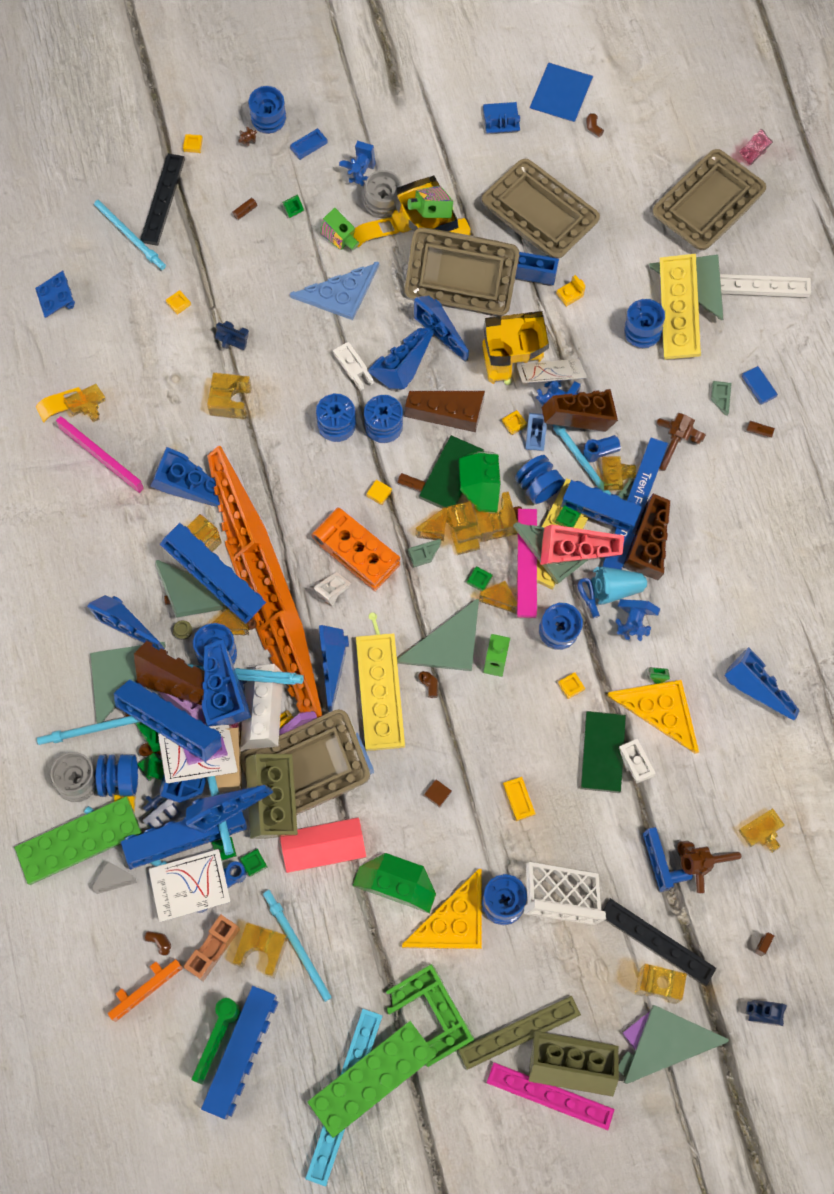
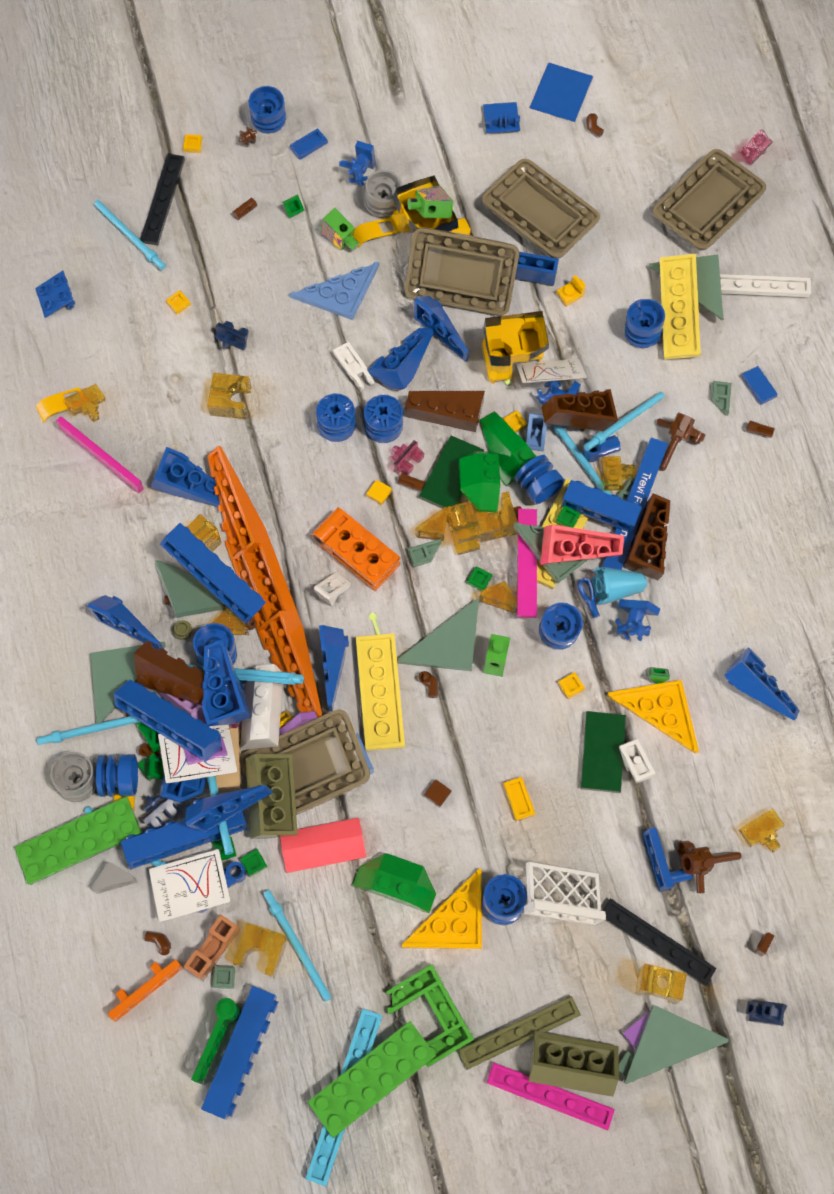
none -> sand green tile [212,966,236,989]
none -> clear pink hips [391,440,424,475]
none -> green wedge [480,411,537,486]
none -> medium azure bar [584,392,665,451]

